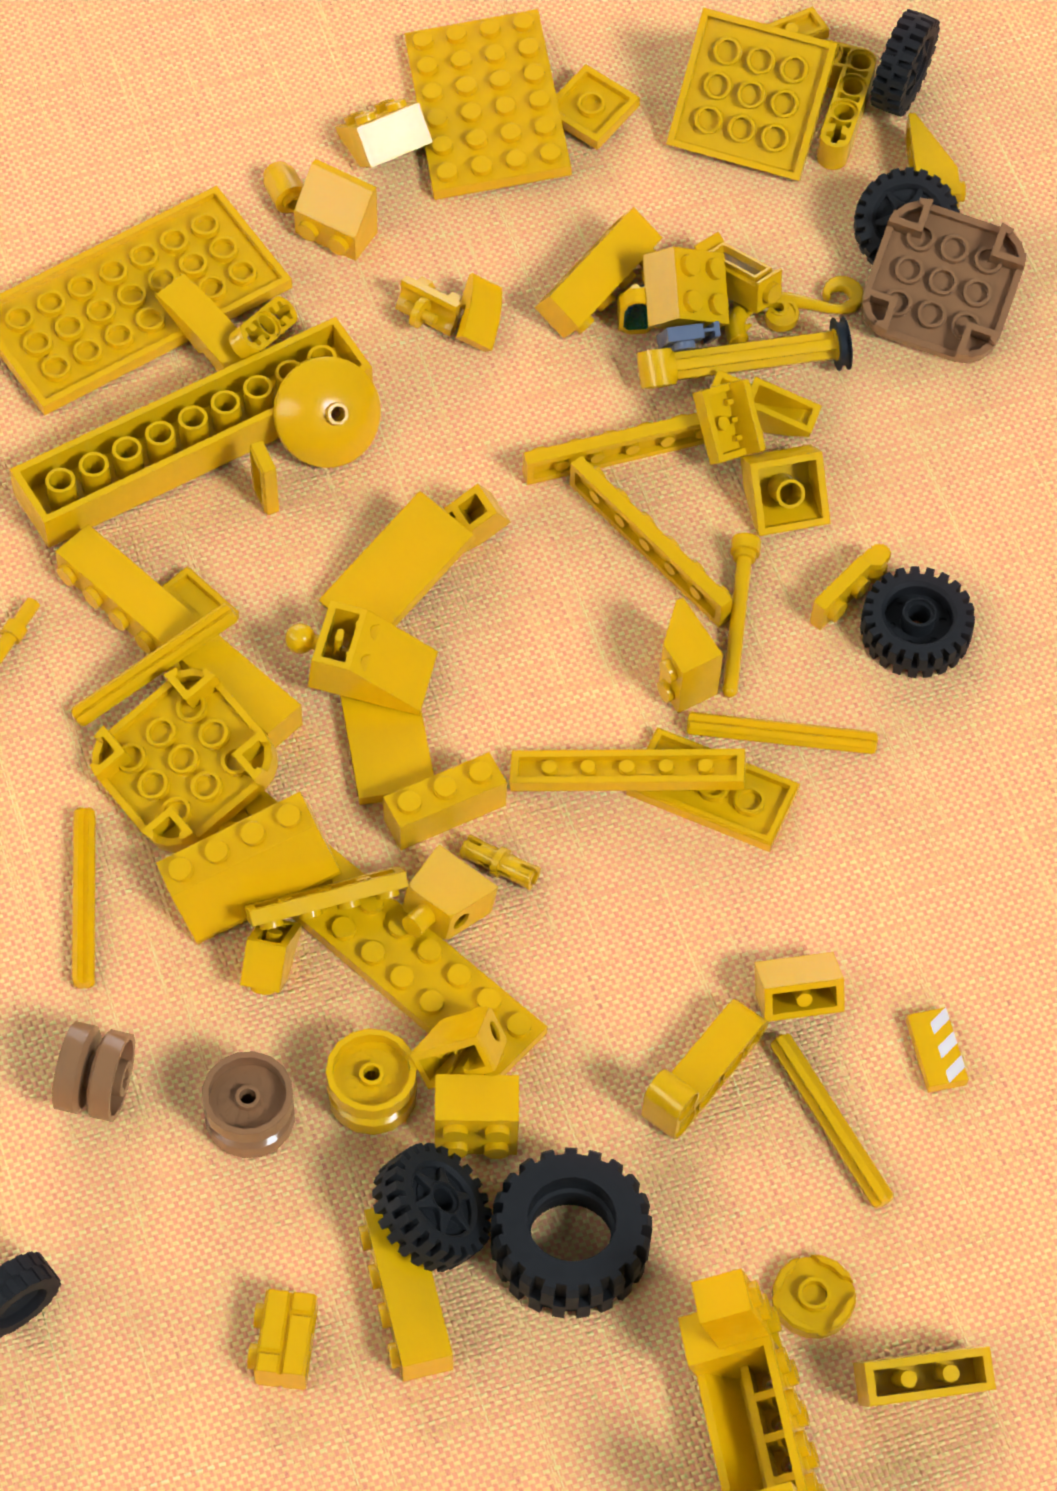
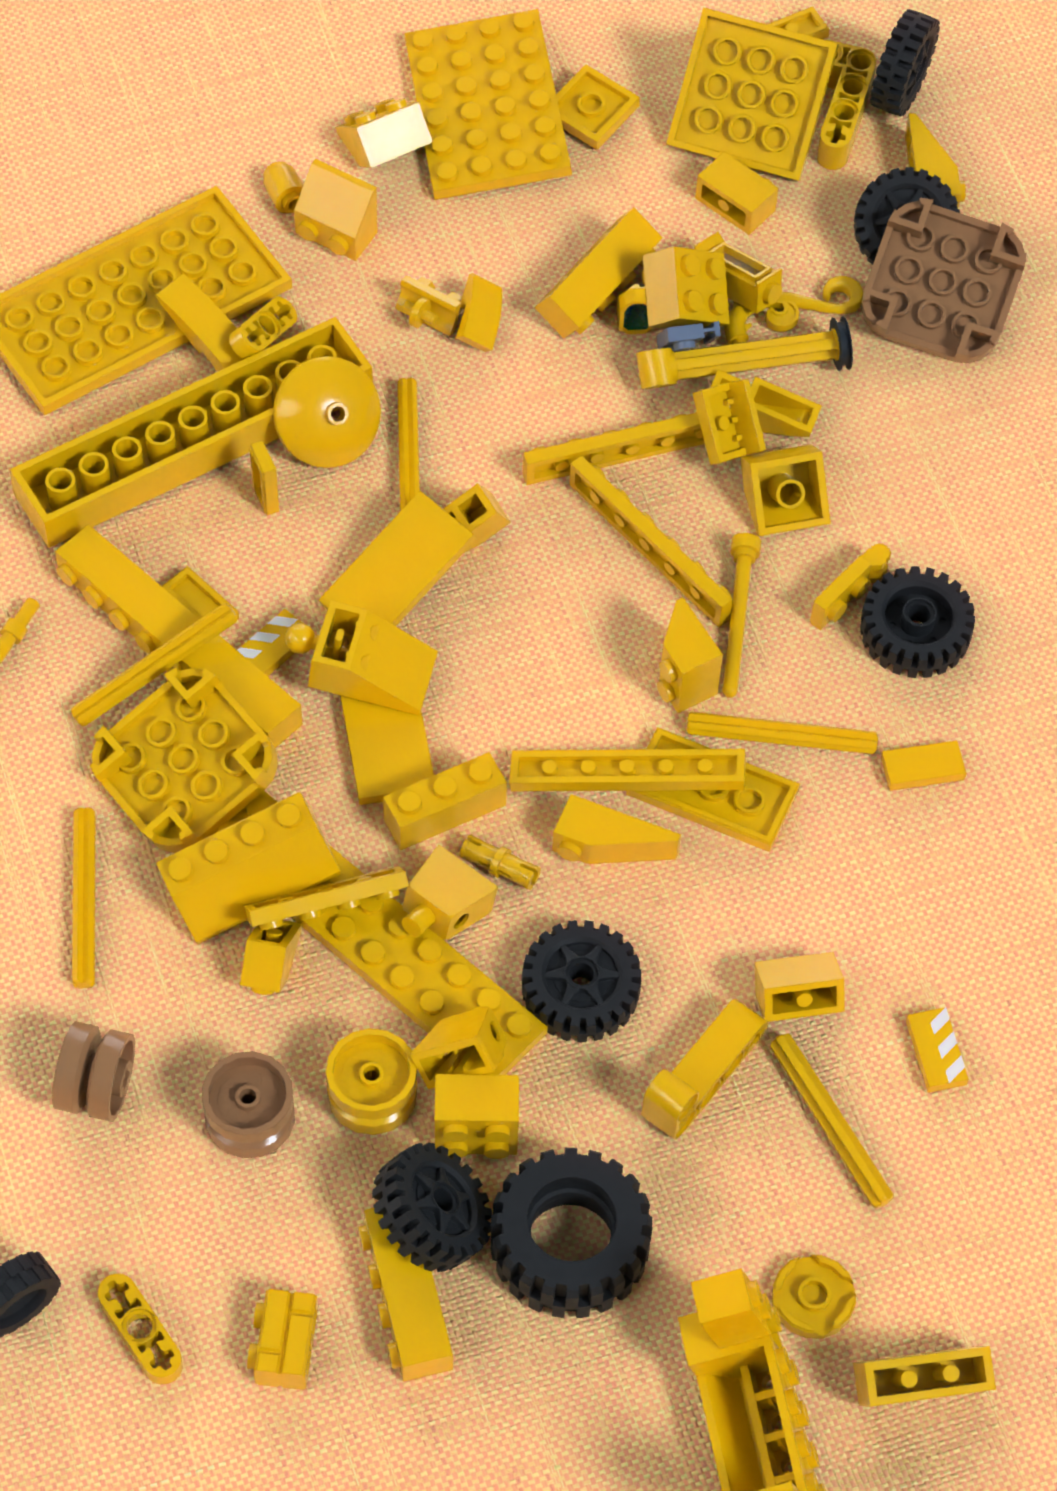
none -> yellow beam [98,1273,183,1385]
none -> yellow tile [237,609,304,676]
none -> yellow axle [397,377,420,511]
none -> black wheel [522,920,641,1042]
none -> yellow slope [552,794,681,864]
none -> yellow brick [695,151,779,235]
none -> yellow tile [881,740,967,791]

